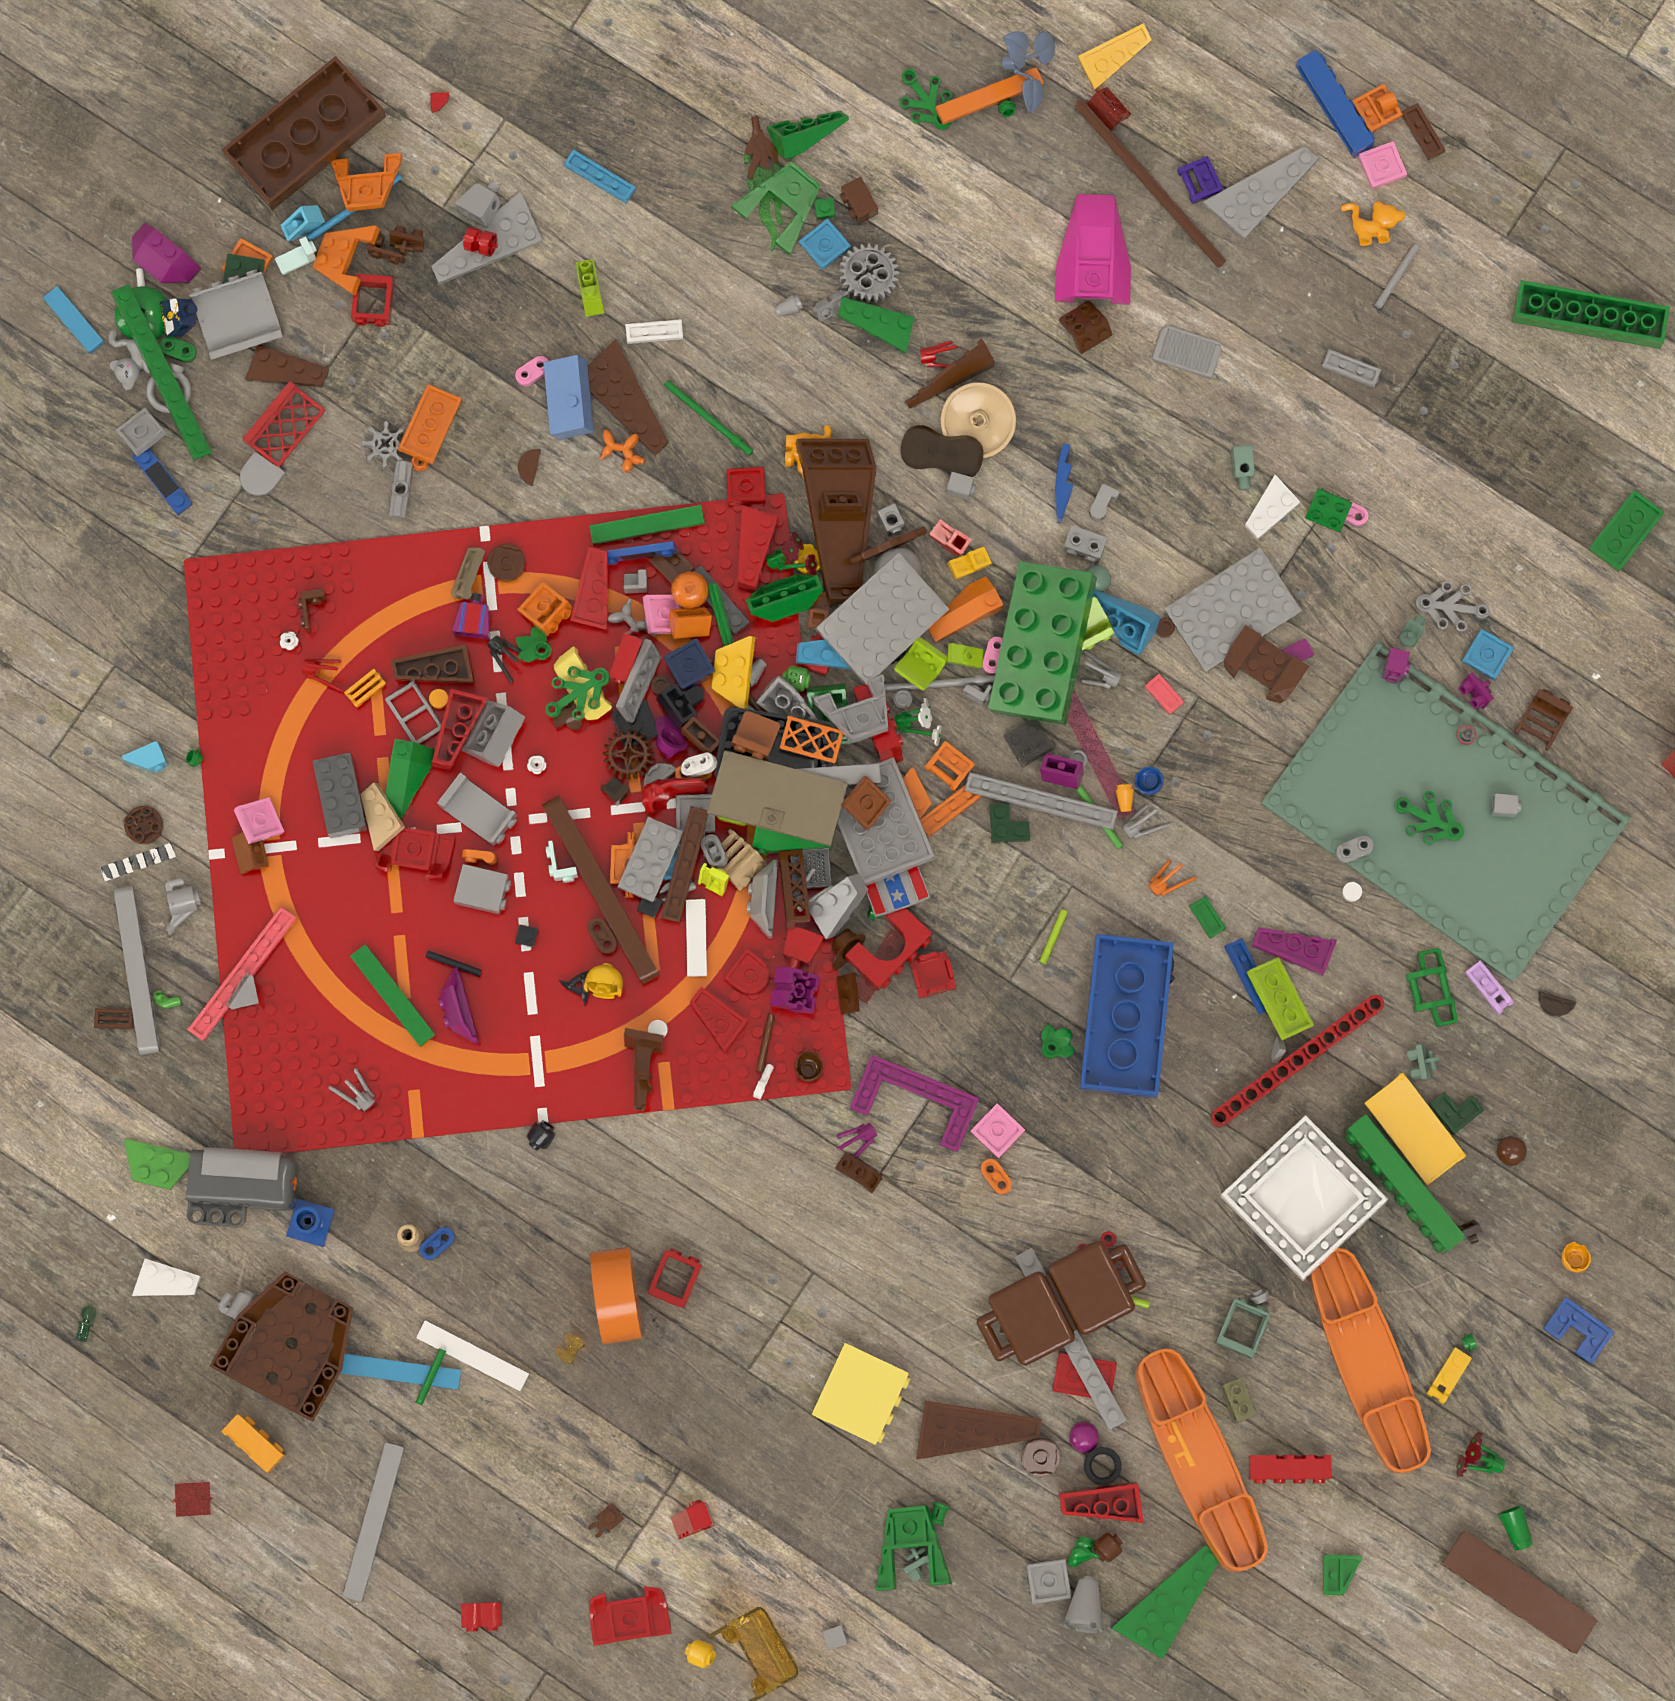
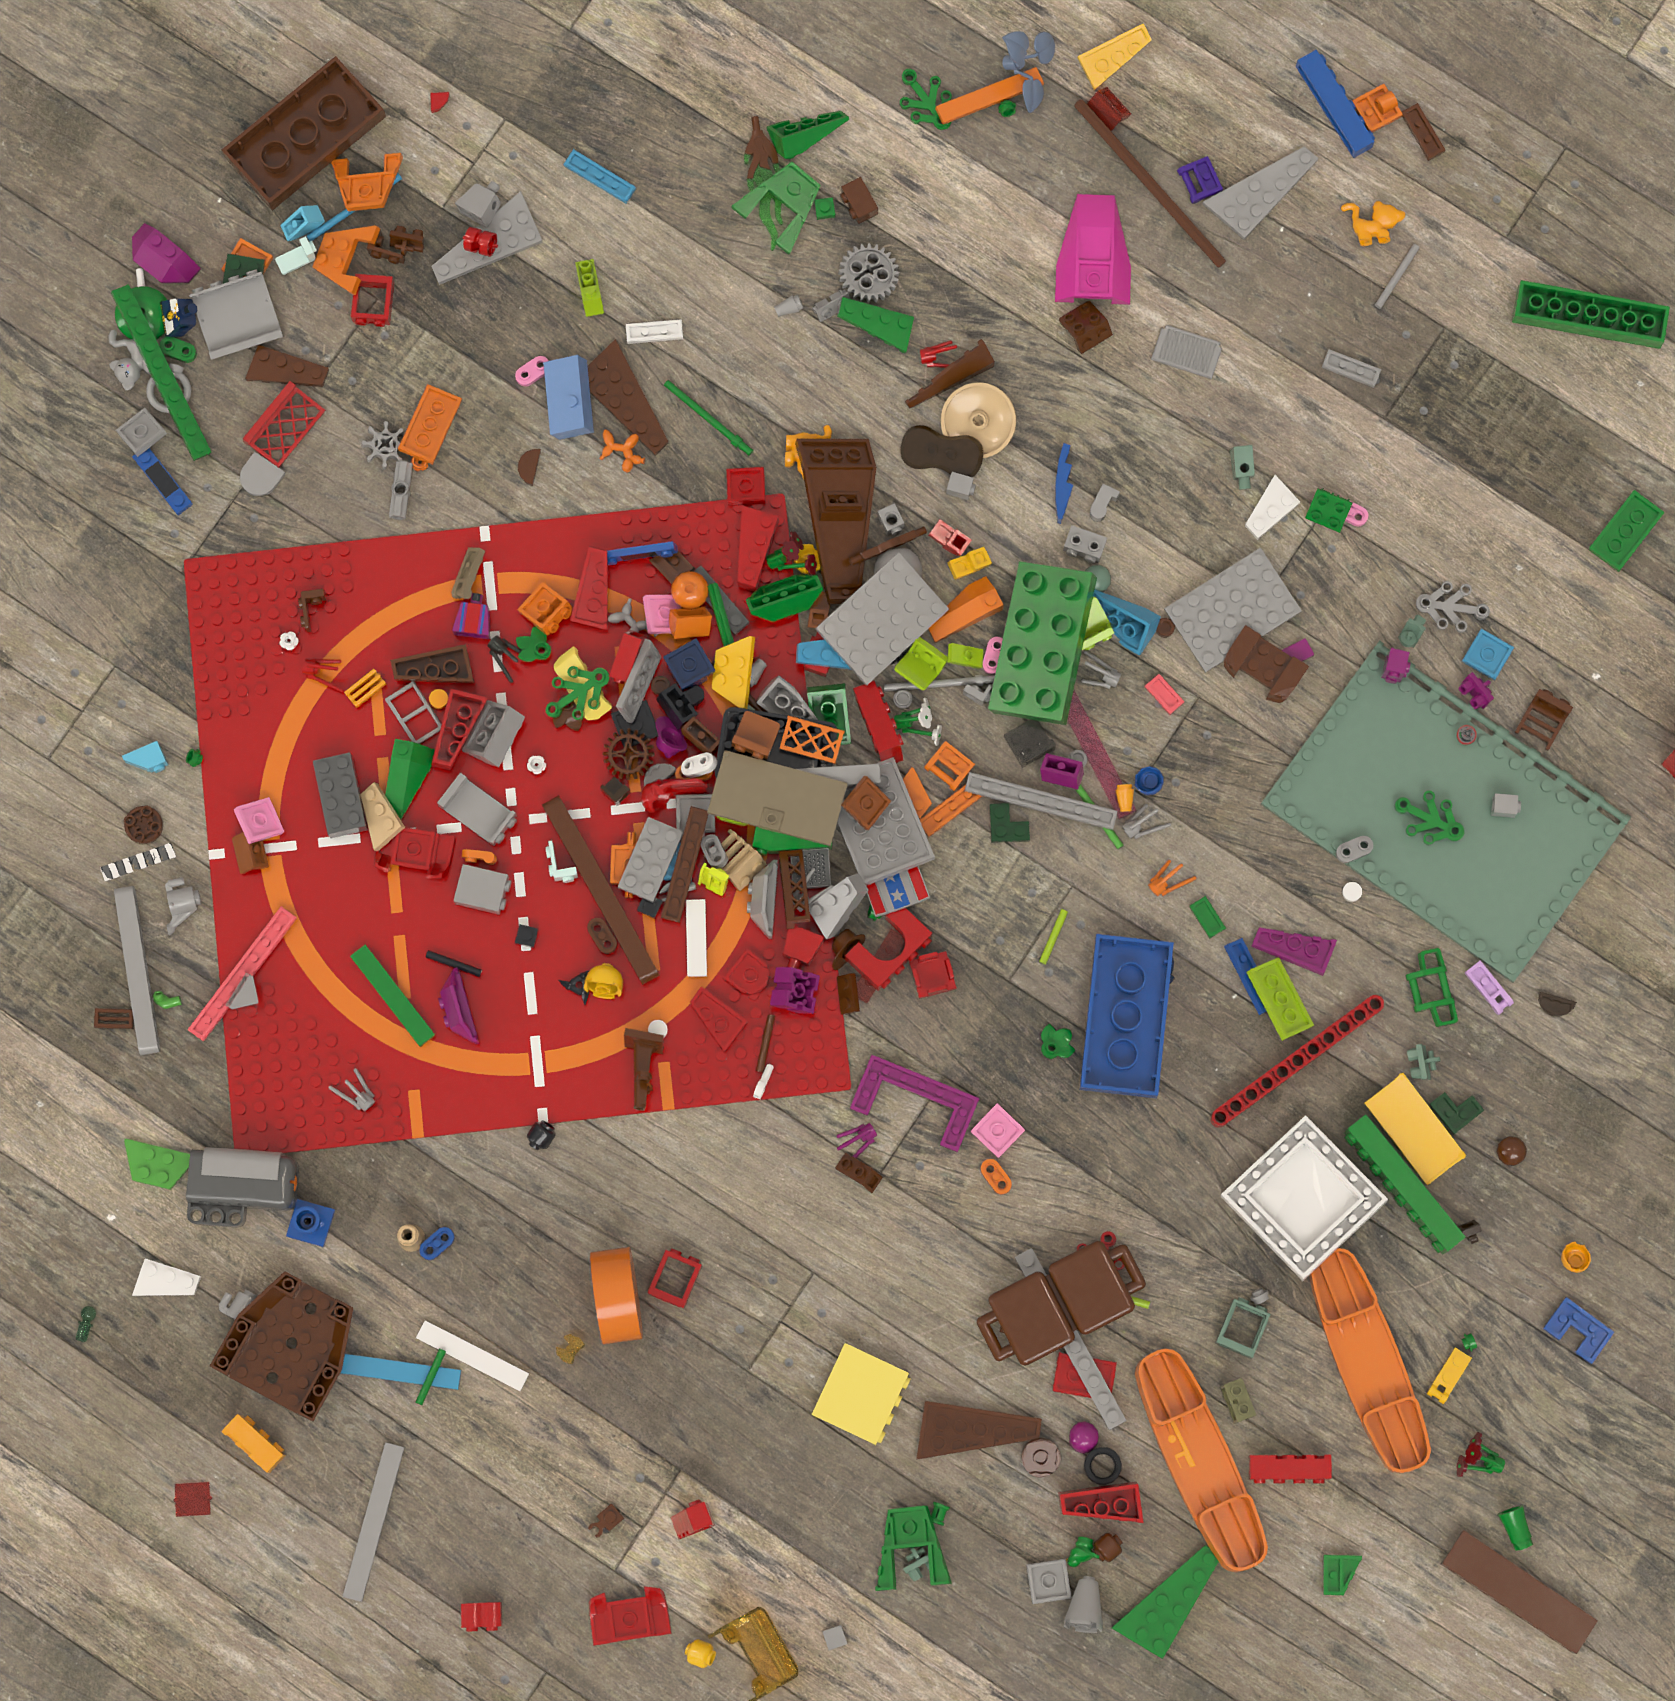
dark azure tile [43,286,104,354] -> none
reddish brown tile [487,544,525,582] -> none
green tile [589,505,705,545] -> none
light grey panel [624,570,647,593] -> none
bright green head [782,666,811,692] -> none
reddish brown hair [794,1050,823,1082] -> none
dark azure plate [799,218,851,271] -> none
light grey wing [814,675,888,743] -> none
light grey tile [1271,1036,1286,1064] -> none
bright pink tile [1358,141,1407,189] -> none

